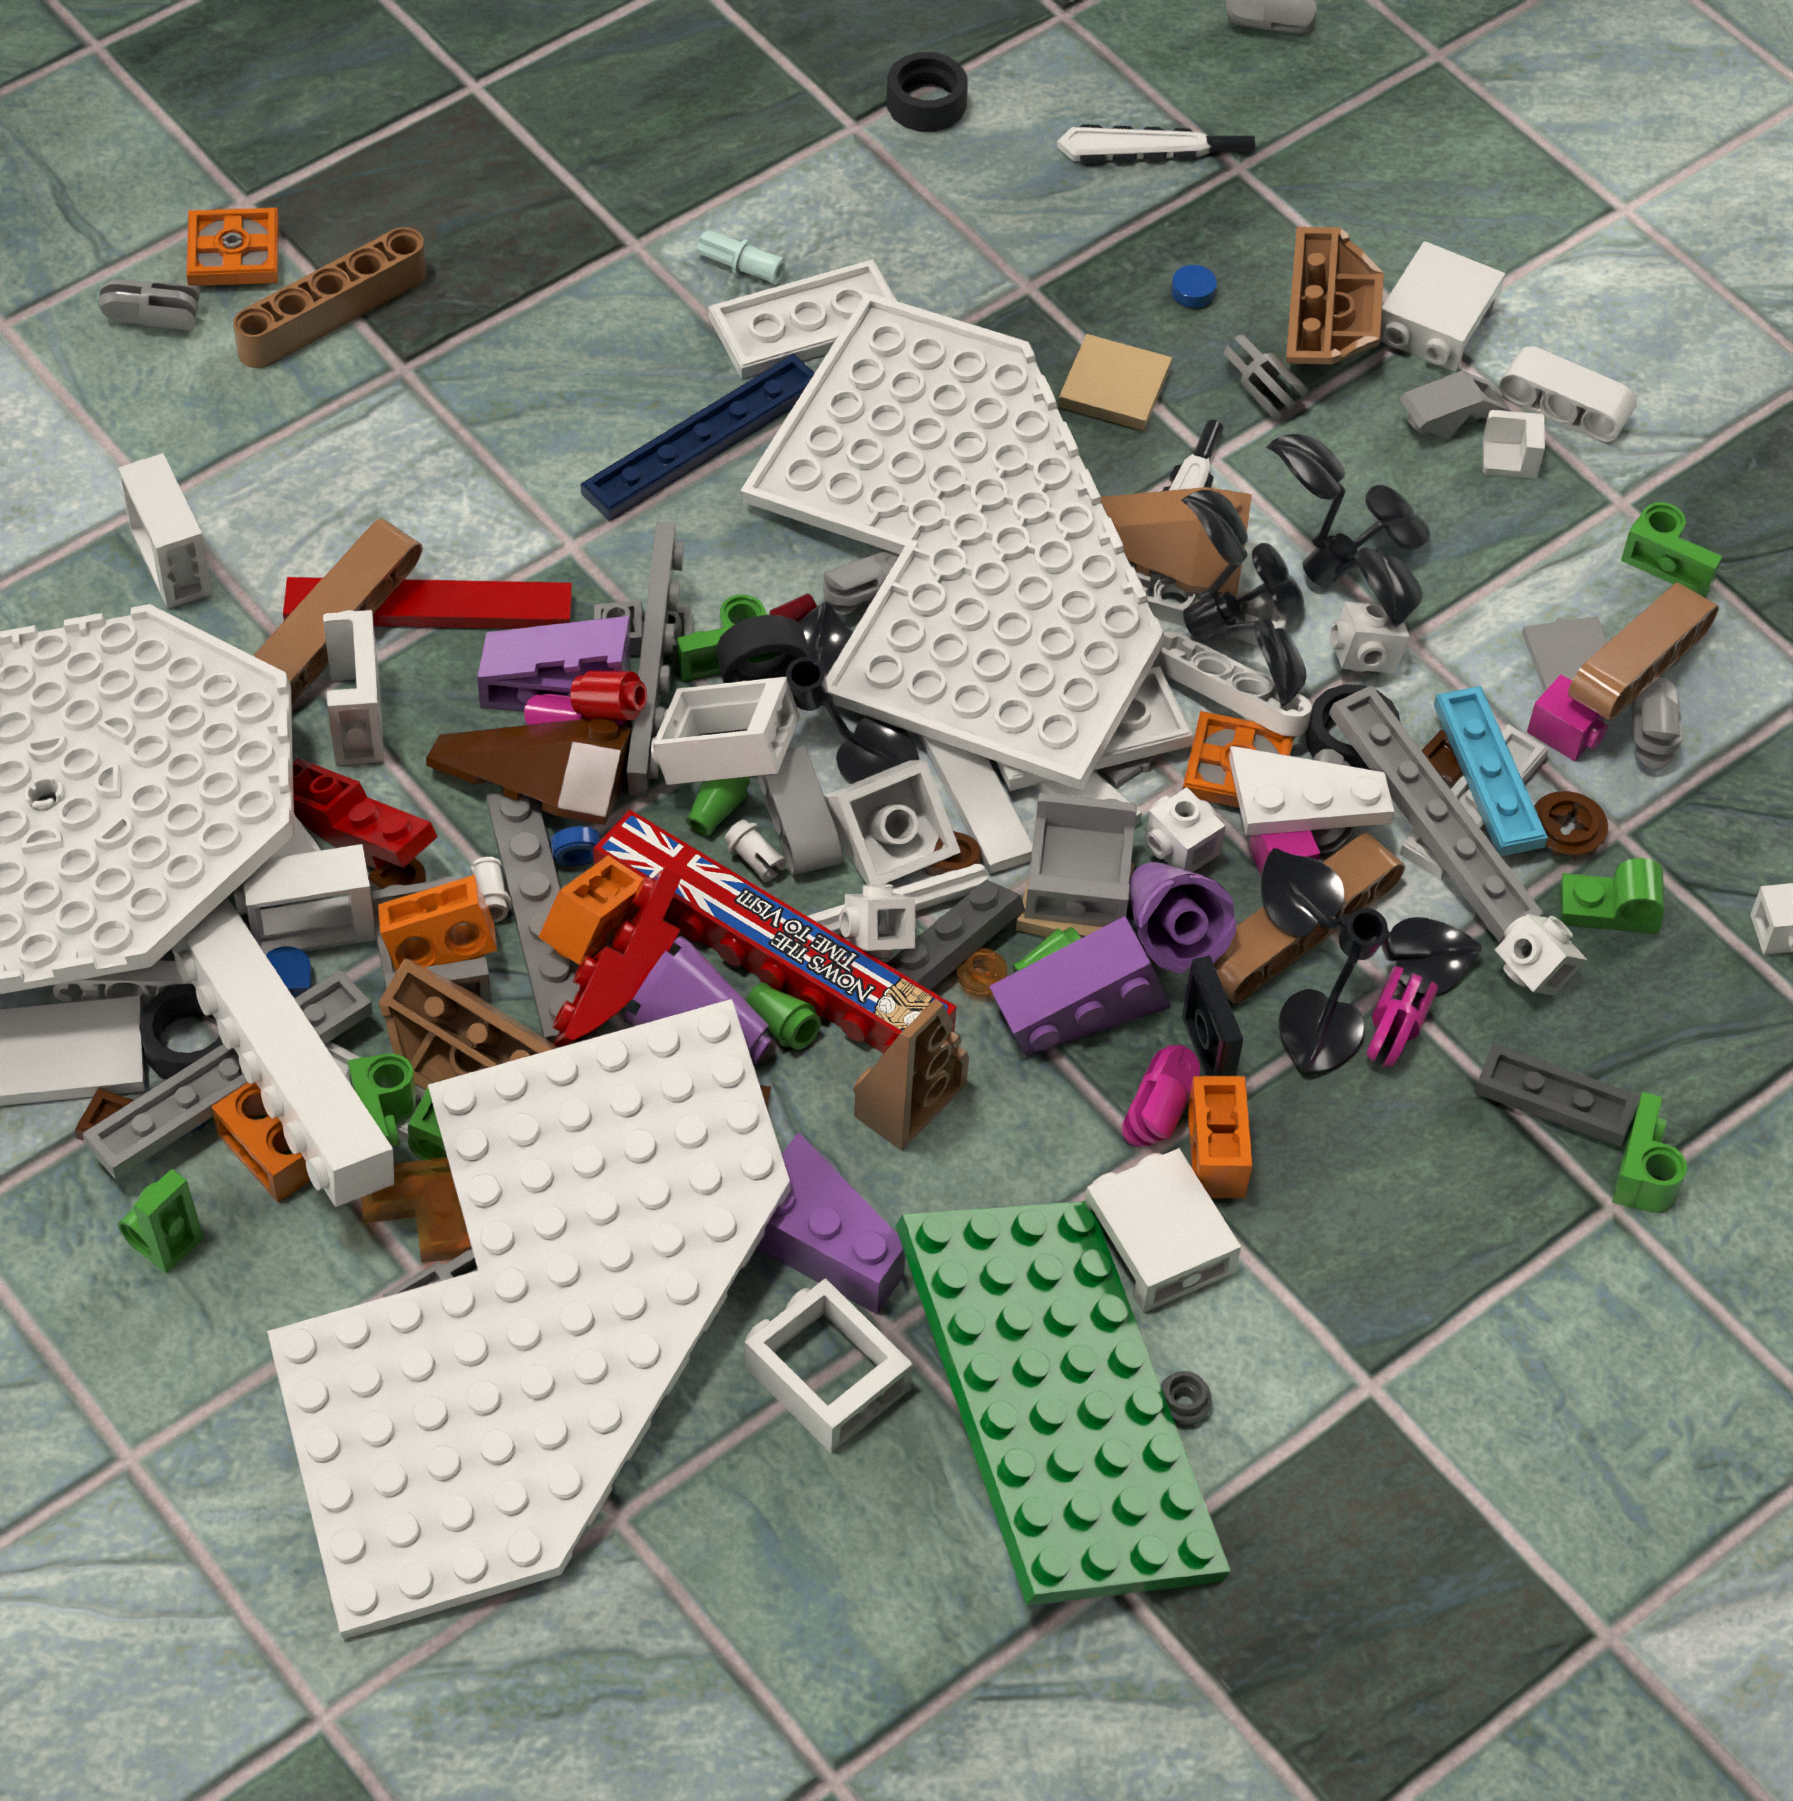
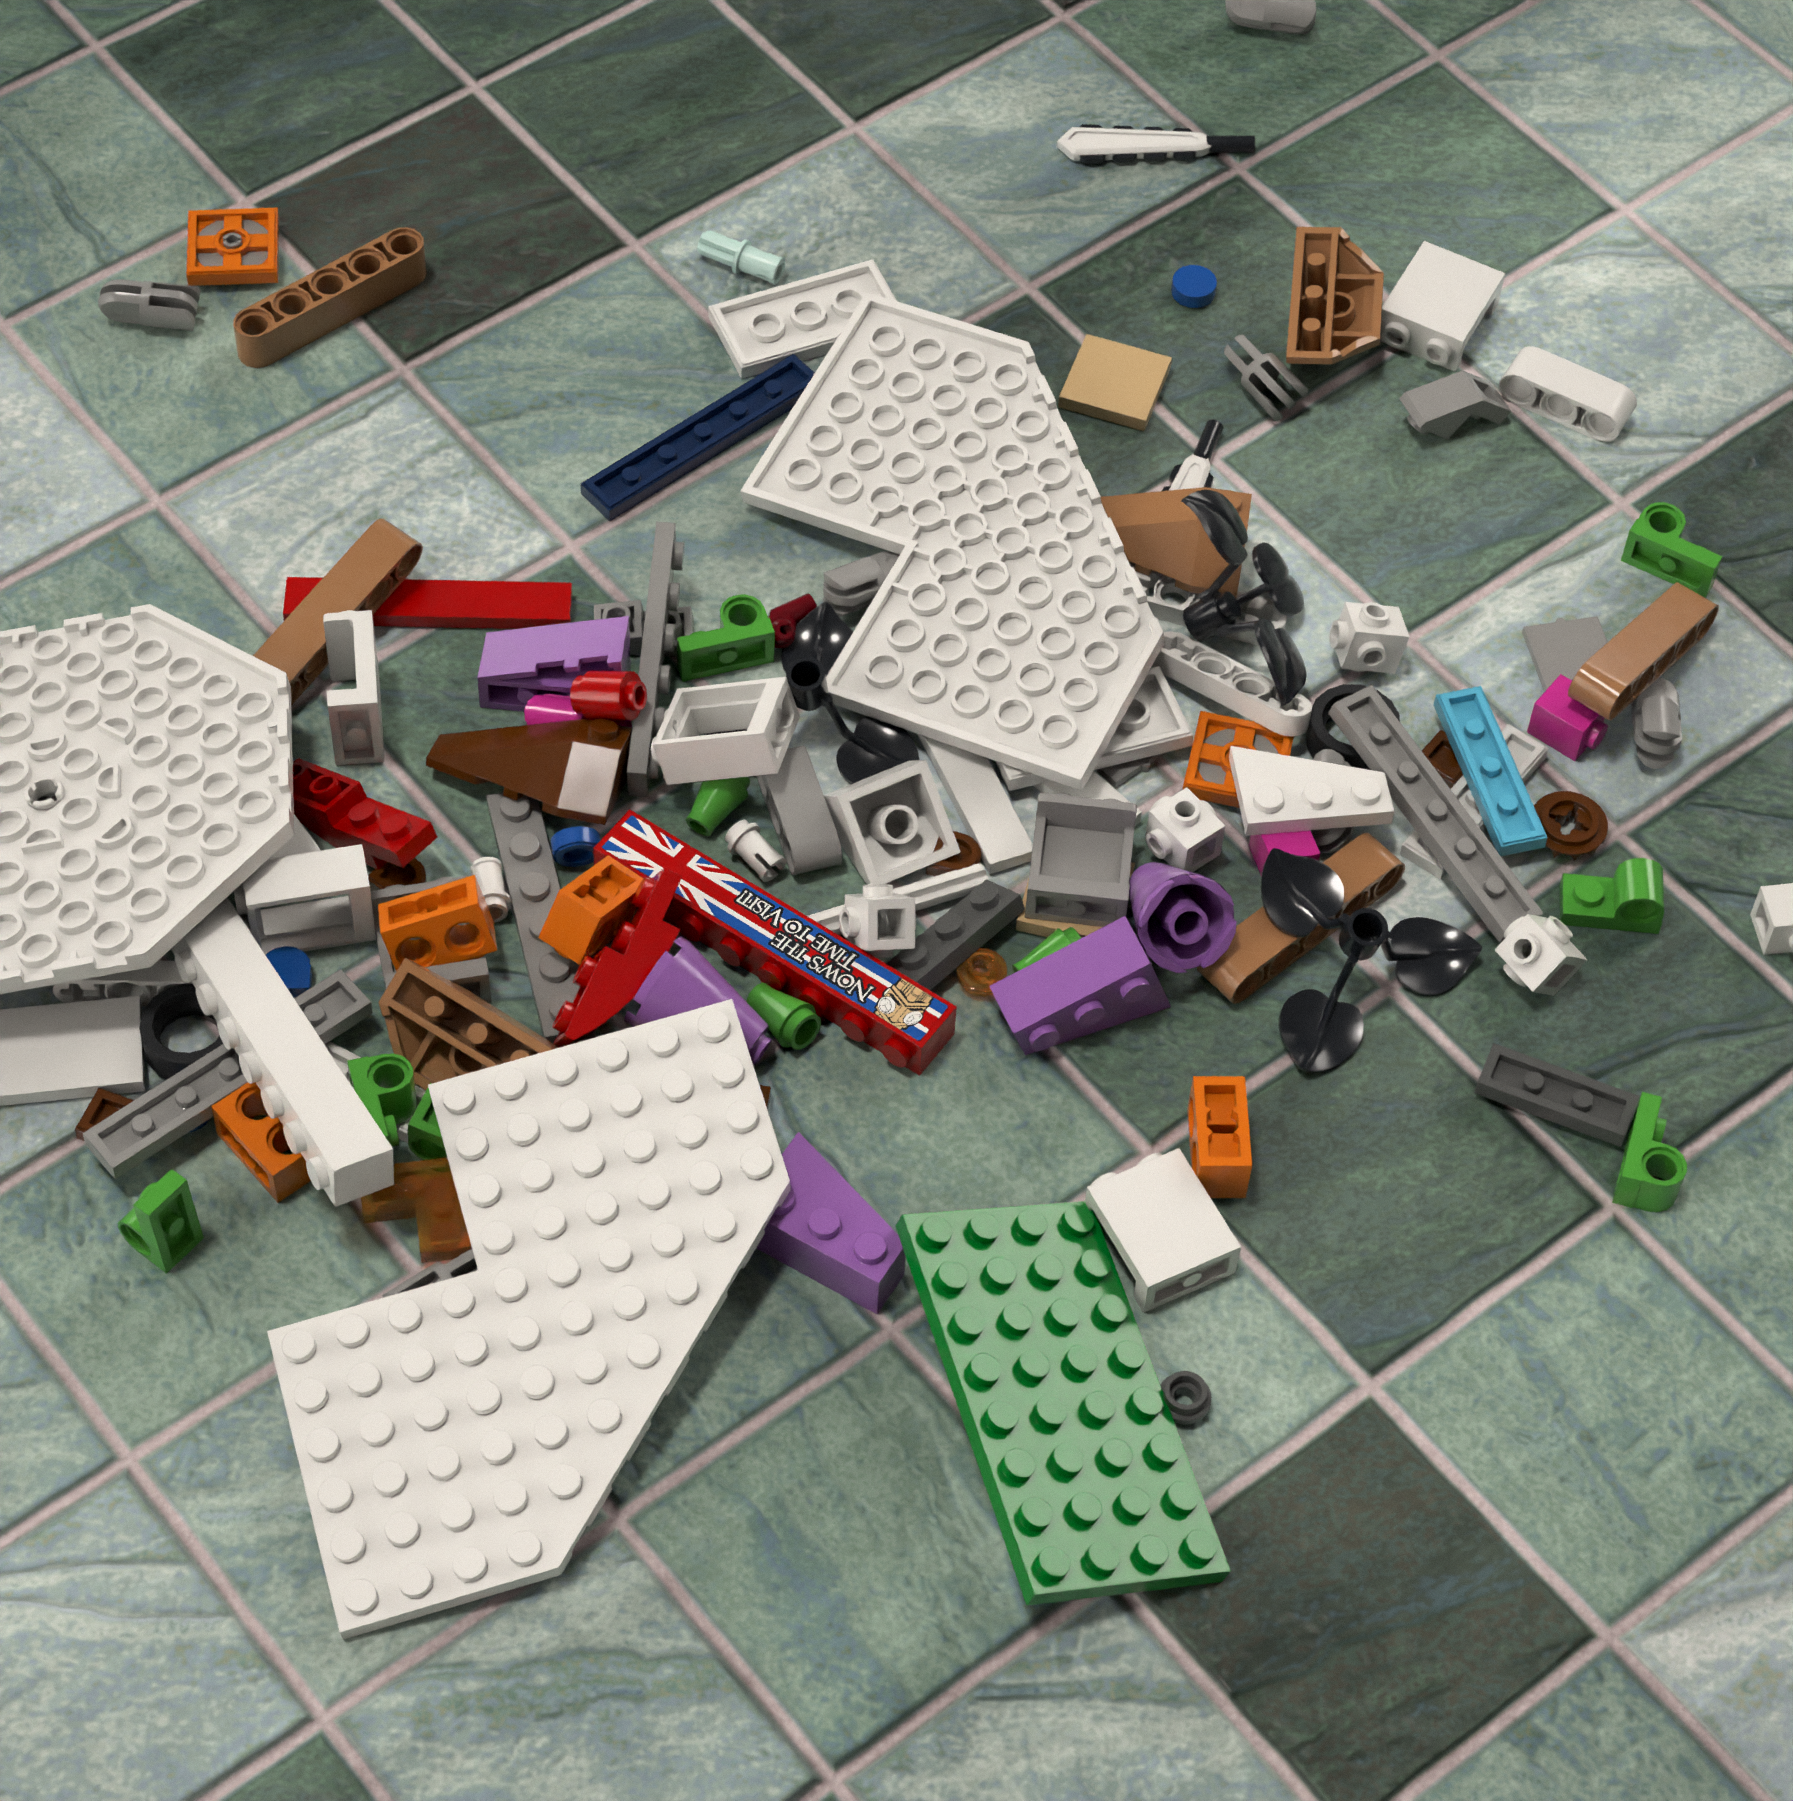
white window [118,453,212,609] -> none
black tyre [715,615,810,684] -> none
white window [745,1278,913,1454] -> none
medium nougat wedge [853,999,969,1151] -> none
black tyre [886,52,968,132] -> none
dark pink arm [1122,1044,1201,1147] -> none
black plate [1182,955,1244,1076] -> none
black plant [1266,434,1430,628] -> none
dark pink arm [1366,966,1438,1068] -> none
white panel [1482,410,1545,479] -> none

